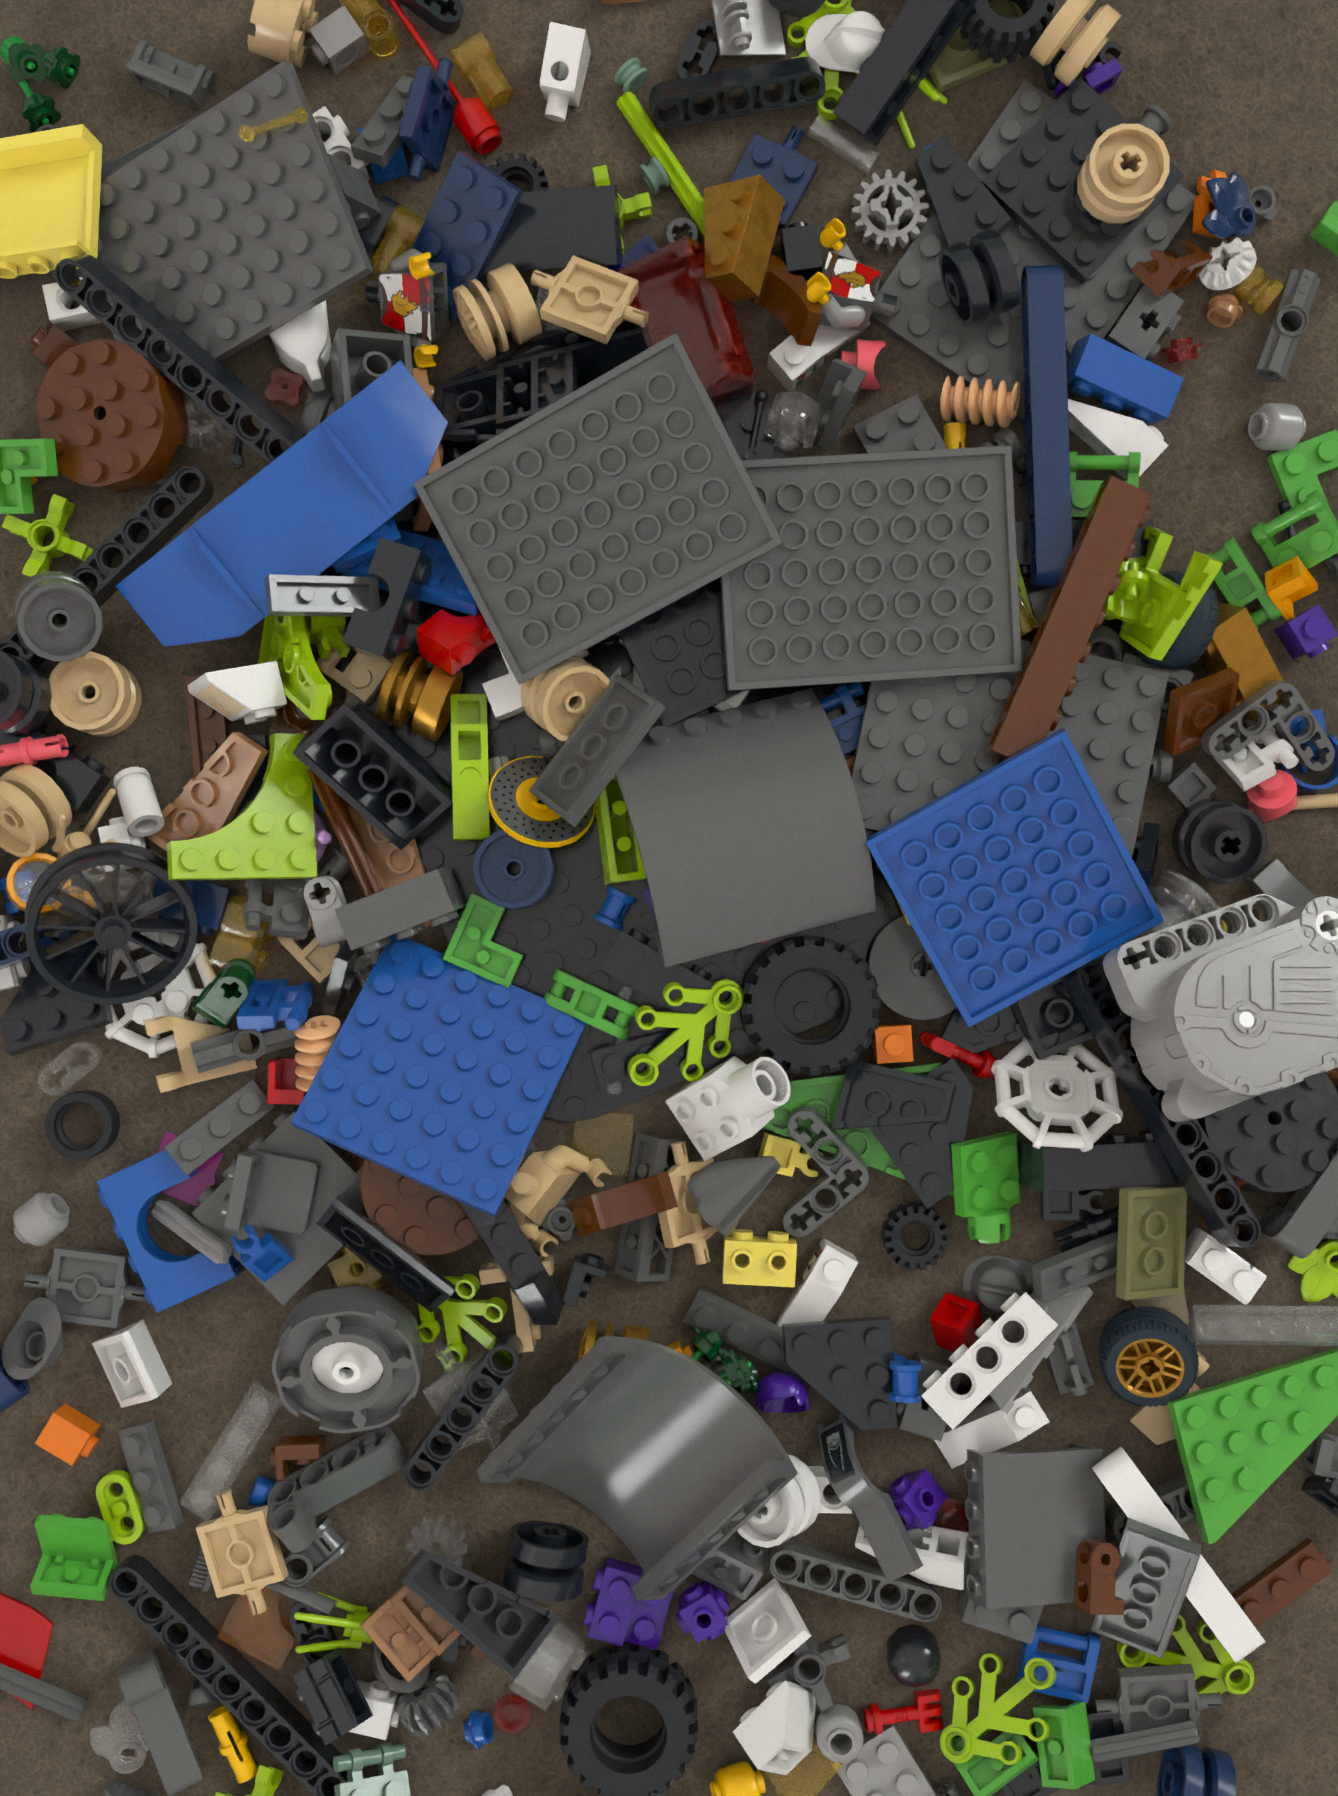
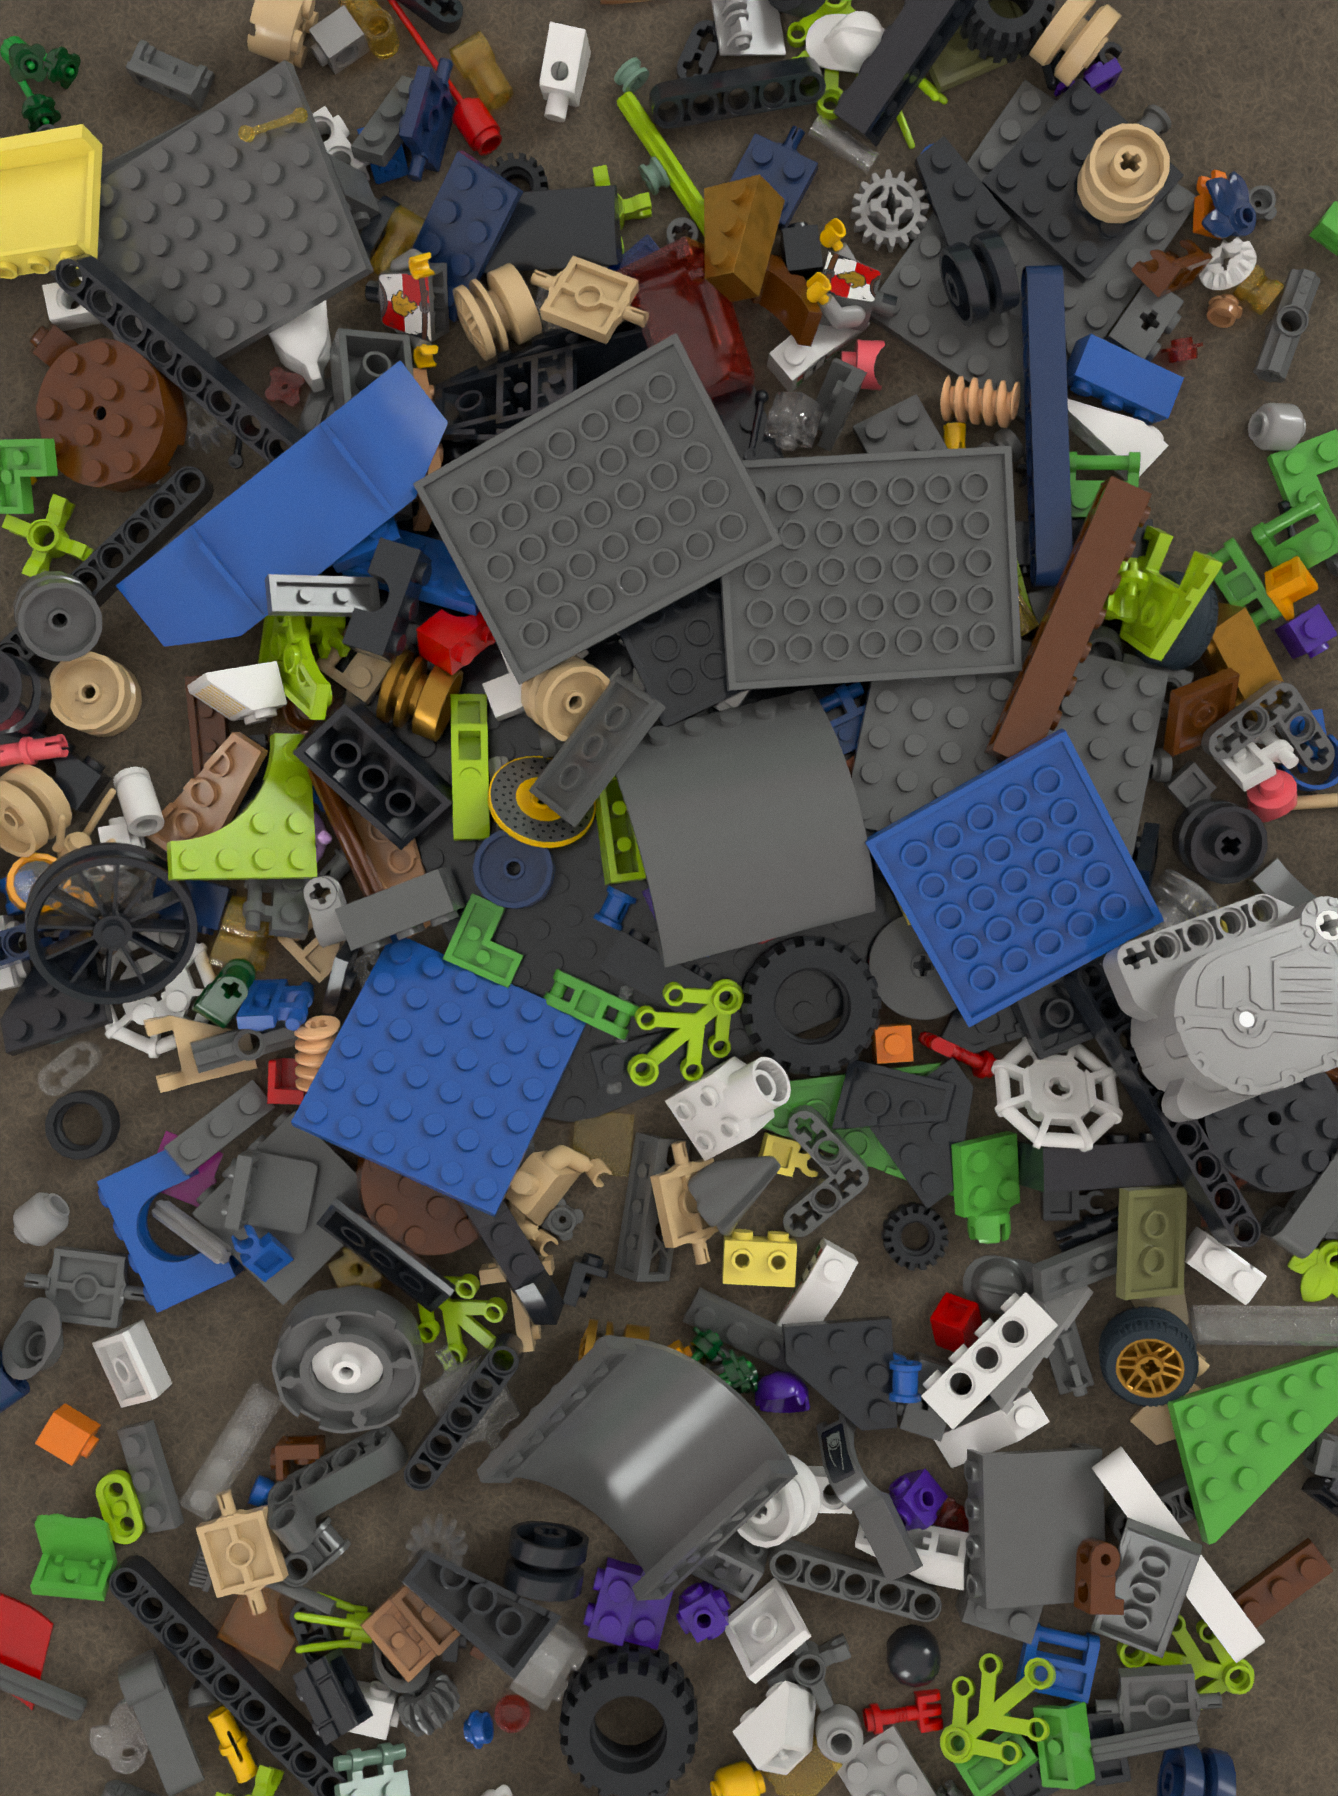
reddish brown slope [570,1171,678,1237] -> none

